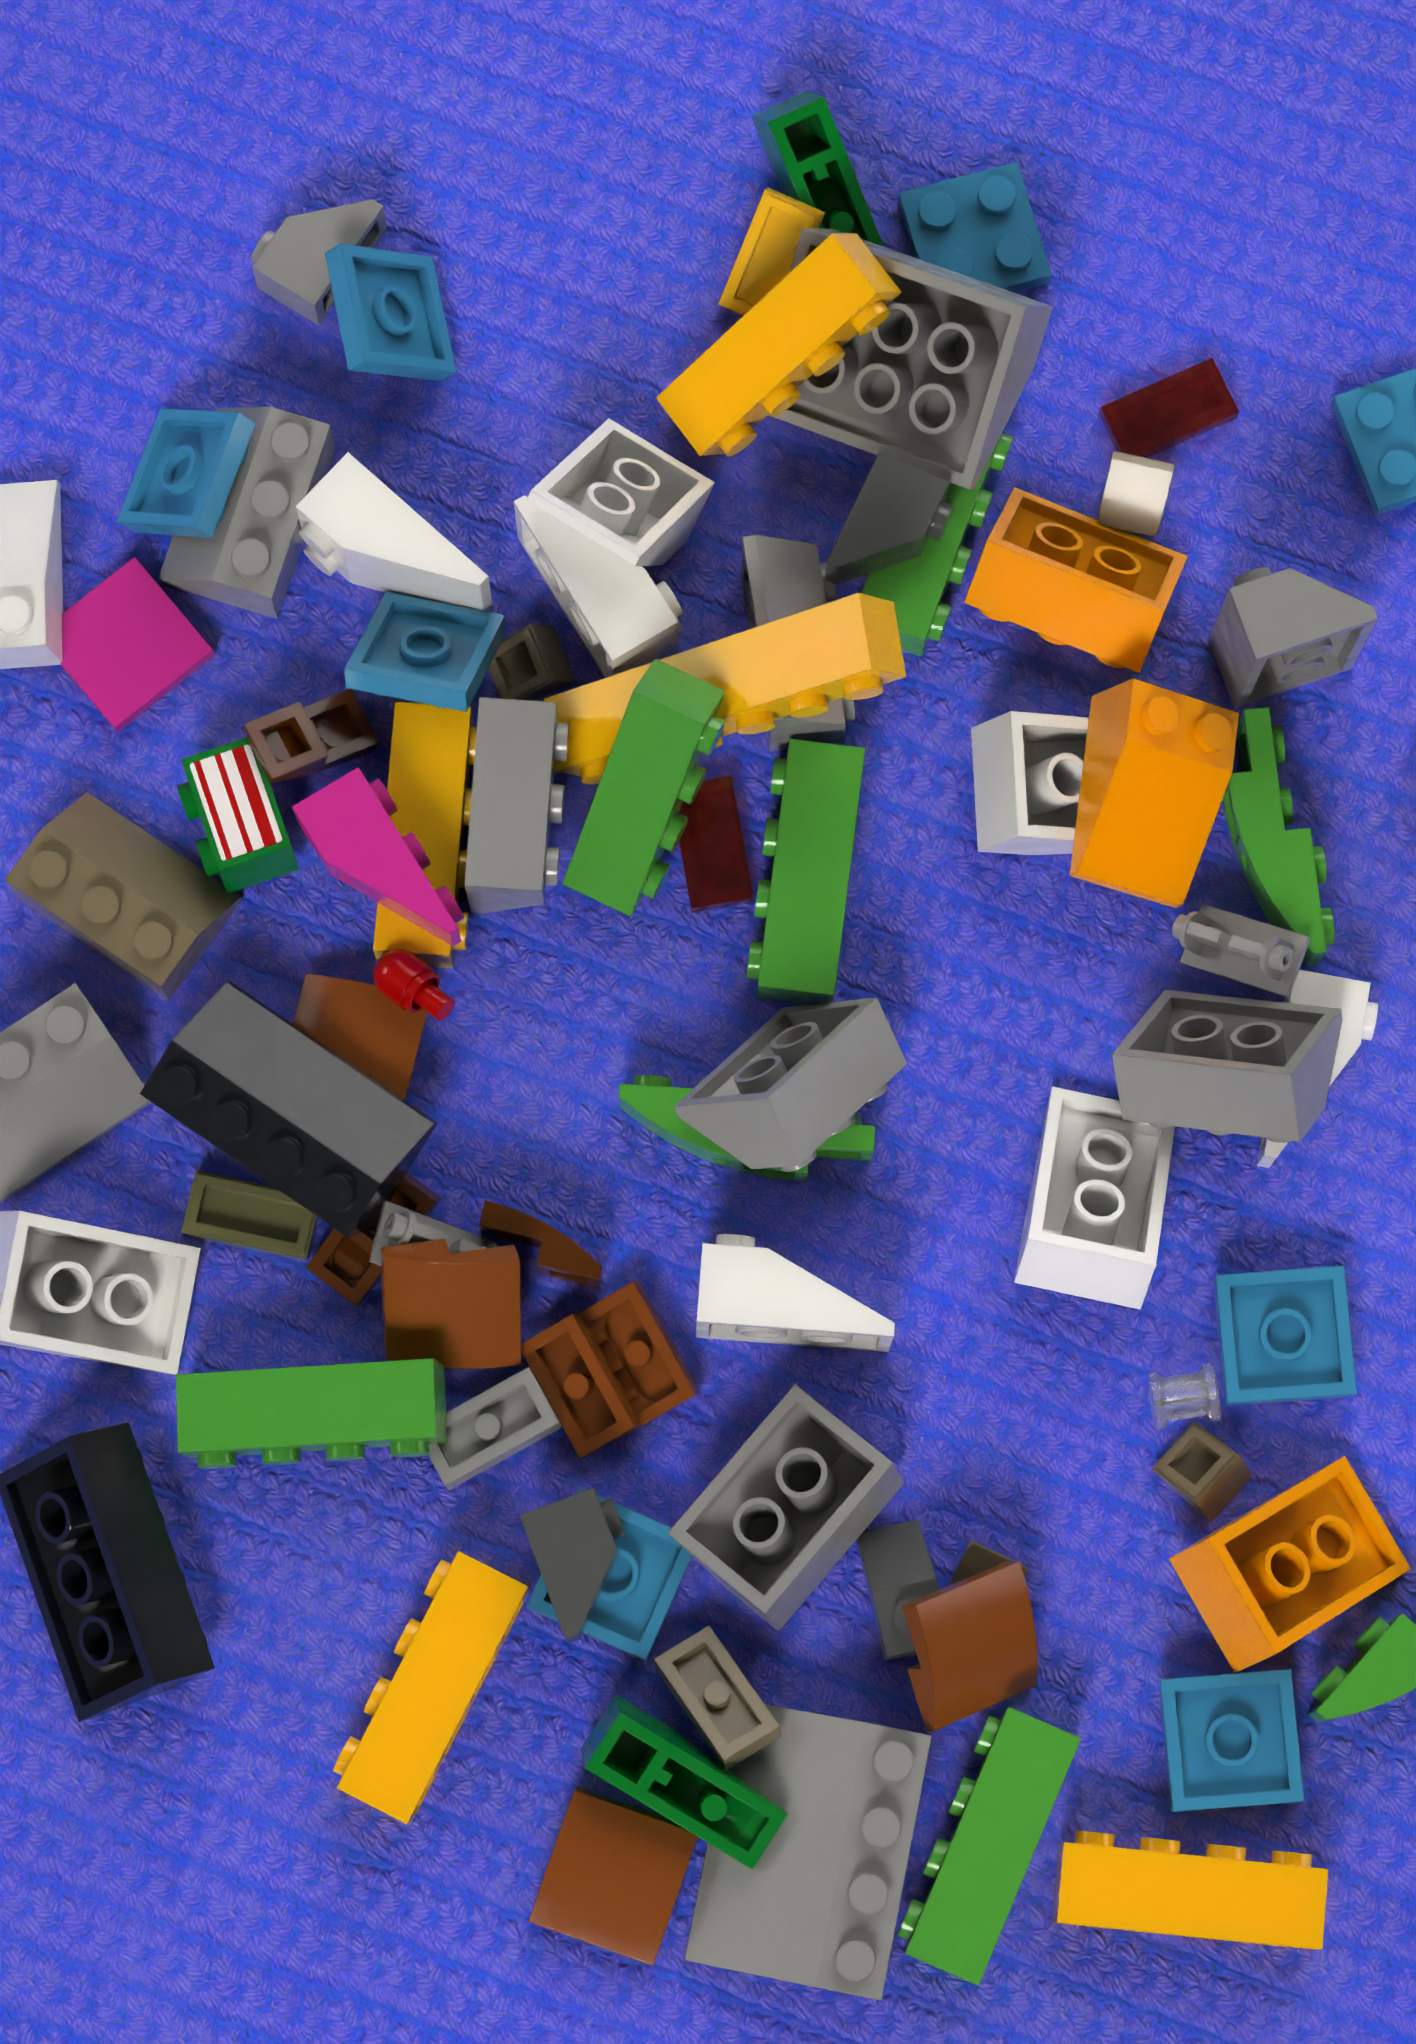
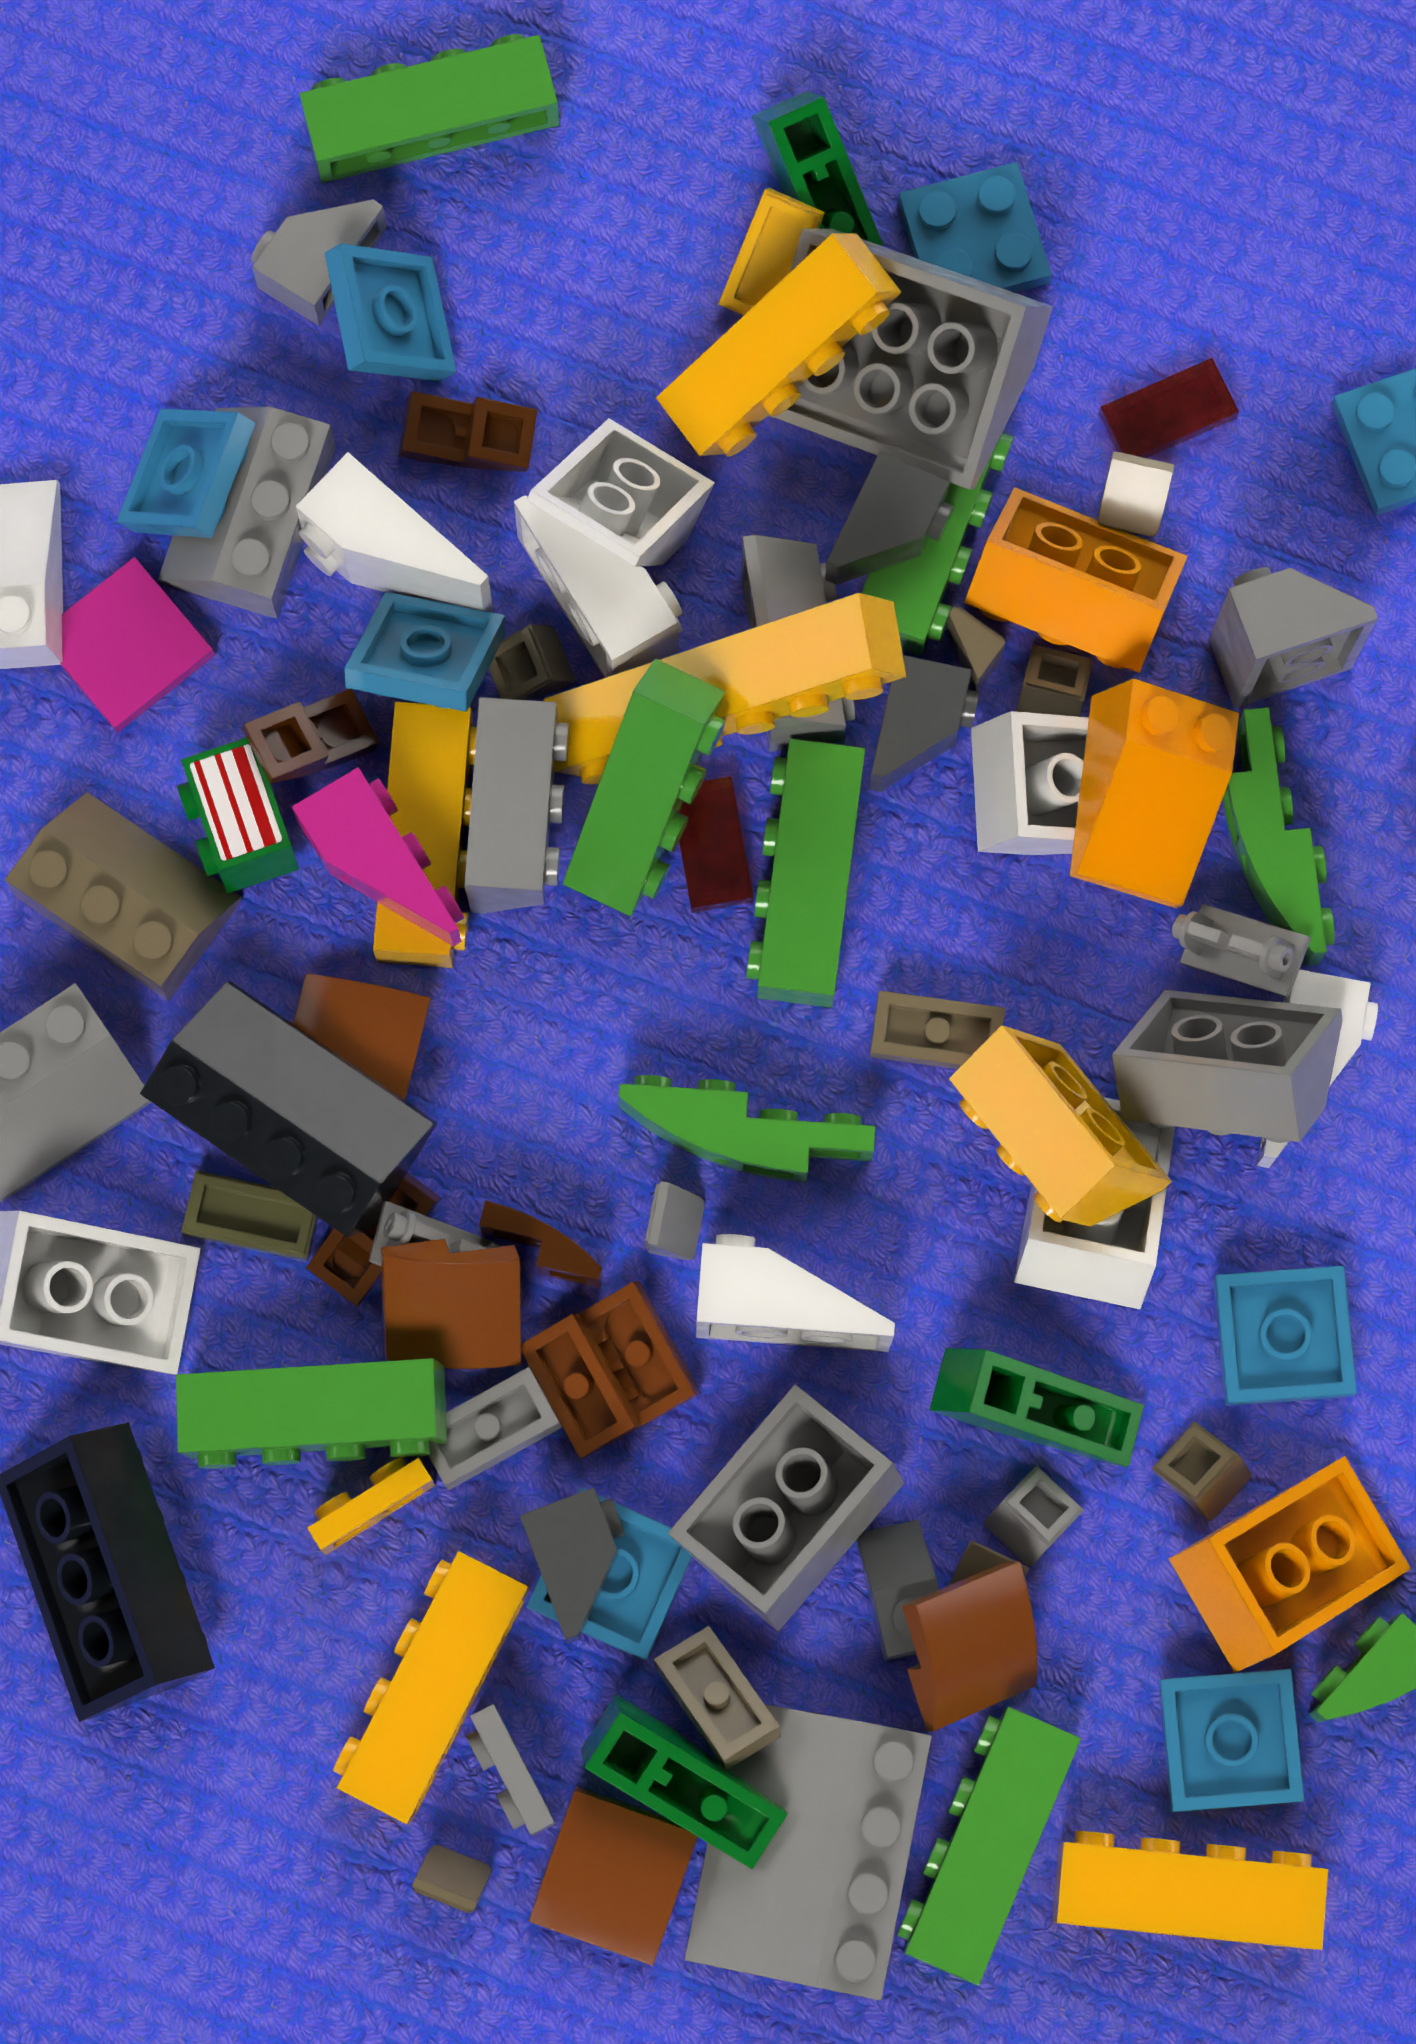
red cylinder [373,949,455,1021] -> none
light grey slope [673,997,907,1172] -> none
clear bush [1147,1363,1221,1429] -> none
none -> bright green brick [299,34,559,184]
none -> yellow plate [307,1457,435,1555]
none -> reddish brown slope [398,391,538,472]
none -> dark tan slope [412,1845,491,1914]
none -> light grey plate [466,1704,556,1836]
none -> light grey slope [645,1181,705,1261]
none -> dark grey slope [869,655,980,792]
none -> dark tan plate [869,990,1005,1069]
none -> green slope [929,1348,1144,1467]
none -> dark tan slope [946,606,1006,691]
none -> yellow slope [949,1025,1172,1227]
none -> light grey slope [984,1466,1084,1566]
none -> dark tan slope [1016,644,1094,717]

